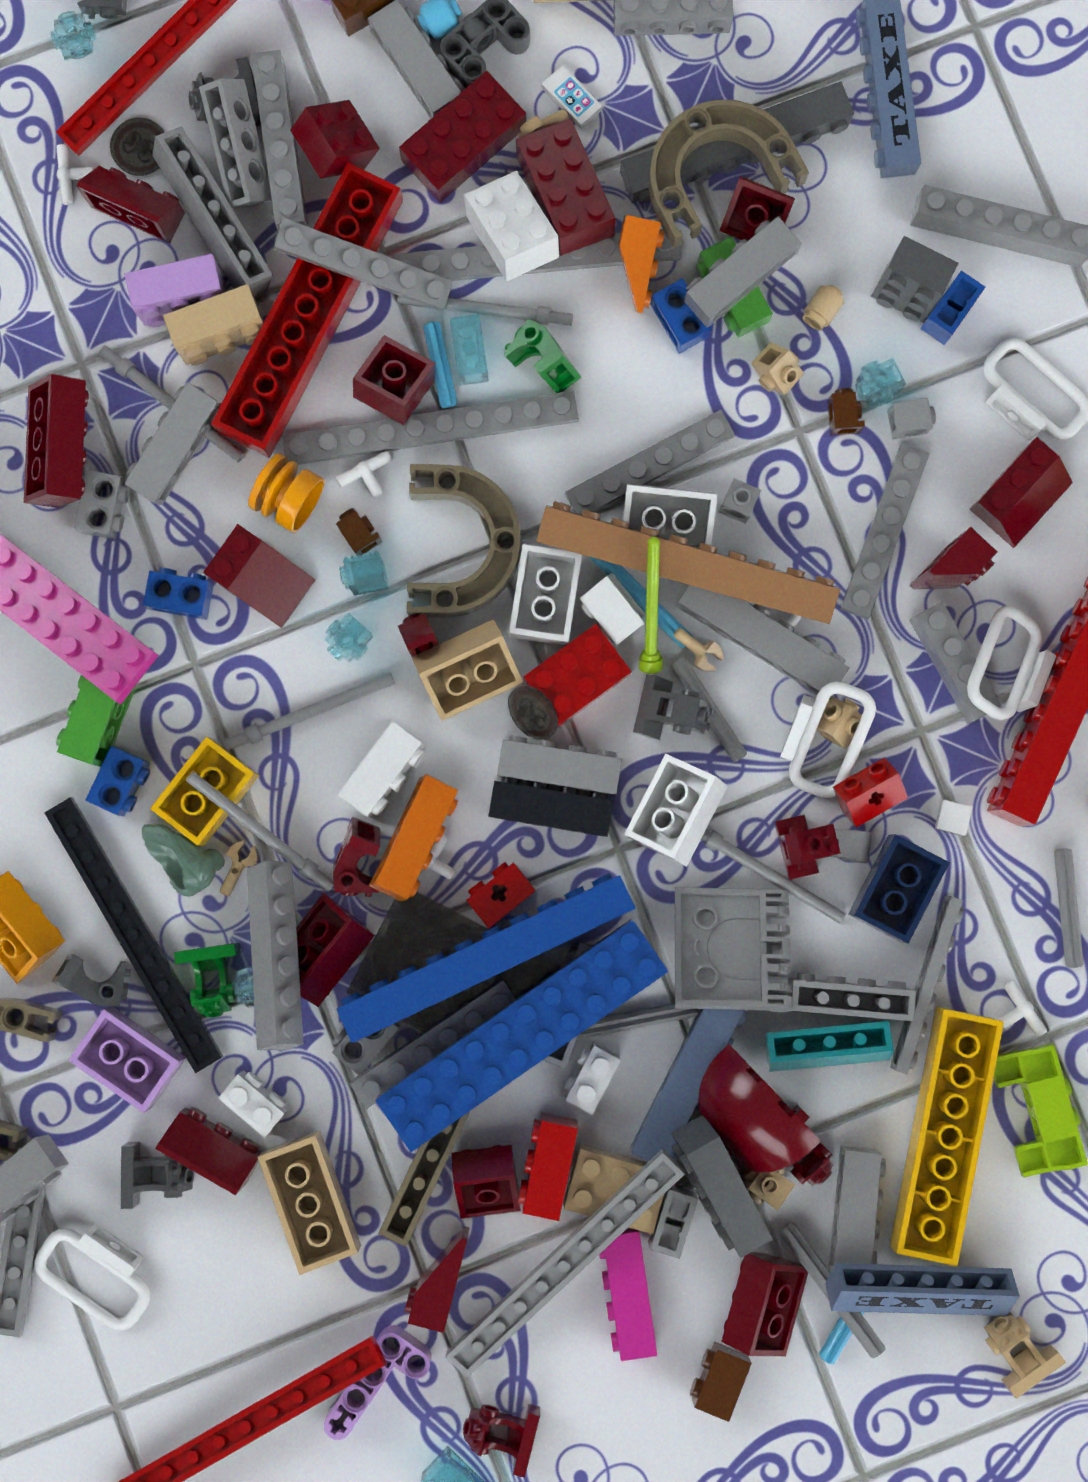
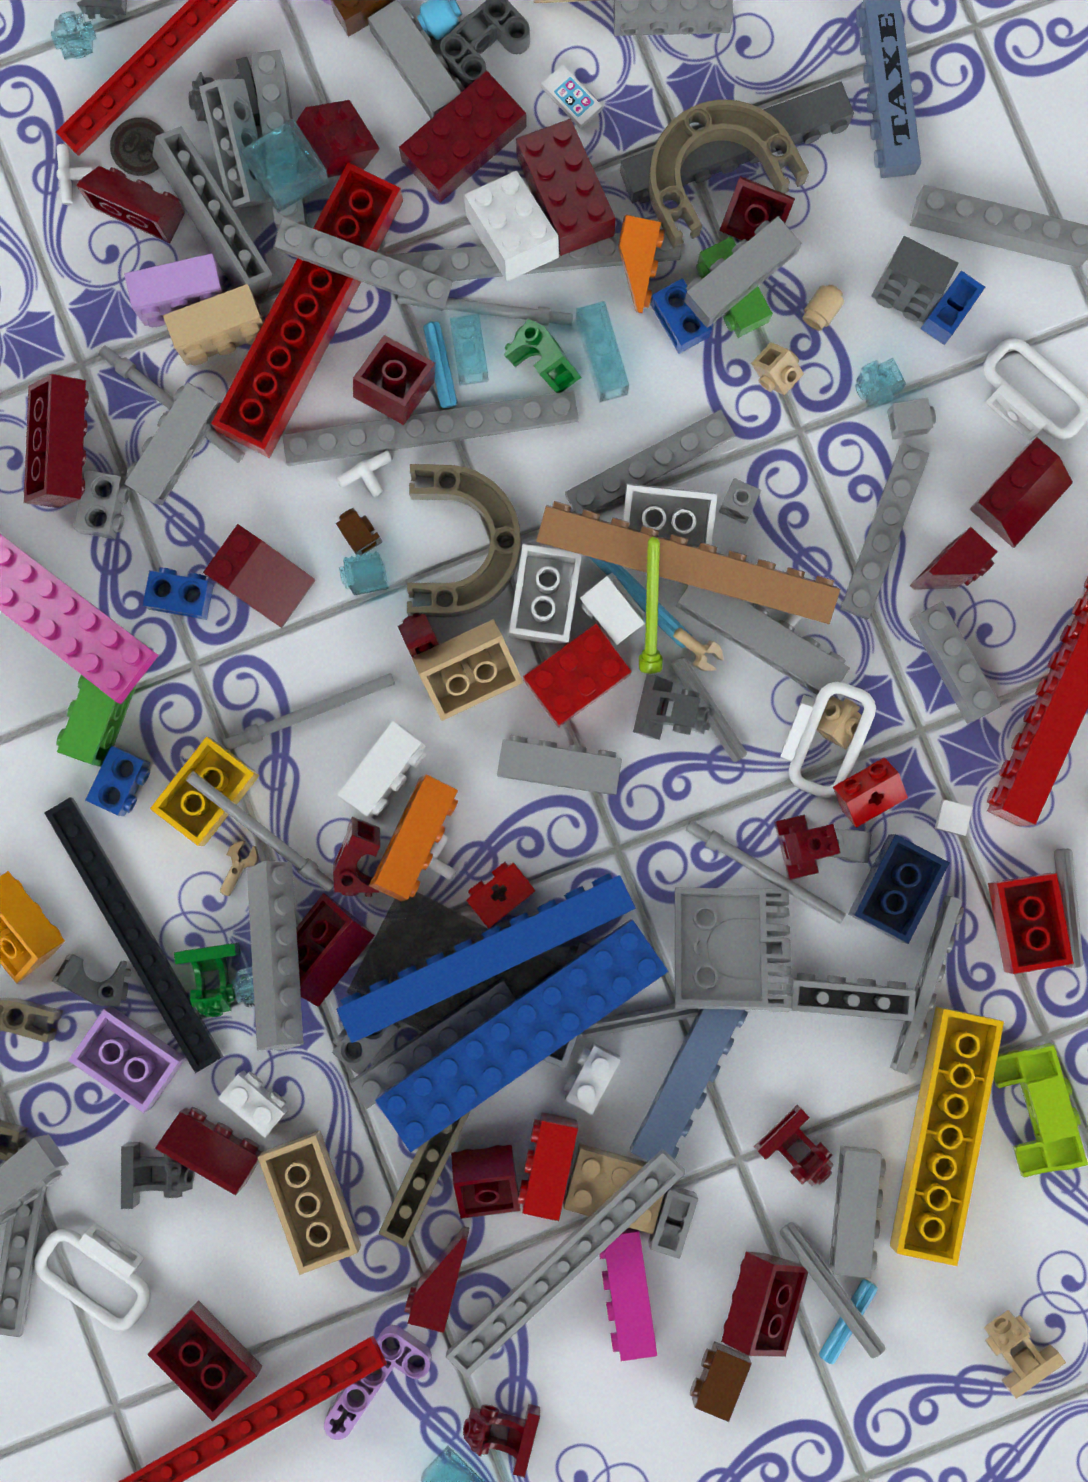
sand green hair [142,824,225,897] -> none
light orange wheel [248,453,325,533] -> none
clear light blue brick [324,613,374,663] -> none
black brick [488,776,614,837] -> none
clear smoke piece [508,685,558,740] -> none
tan bar [517,109,569,137] -> none
white brick [624,754,728,867] -> none
dark grey brick [671,1115,773,1258] -> none
dark red brick [698,1044,821,1173] -> none
tan brick [743,1169,795,1211] -> none
teal brick [765,1021,894,1072] -> none
sand blue brick [825,1263,1020,1316] -> none
reddish brown brick [827,388,865,436] -> none
white bar [967,606,1056,720] -> none
white piece [998,981,1047,1036] -> none
none -> dark red brick [147,1300,263,1422]
none -> clear light blue brick [241,119,329,213]
none -> clear light blue brick [575,301,629,403]
none -> red brick [988,873,1074,974]

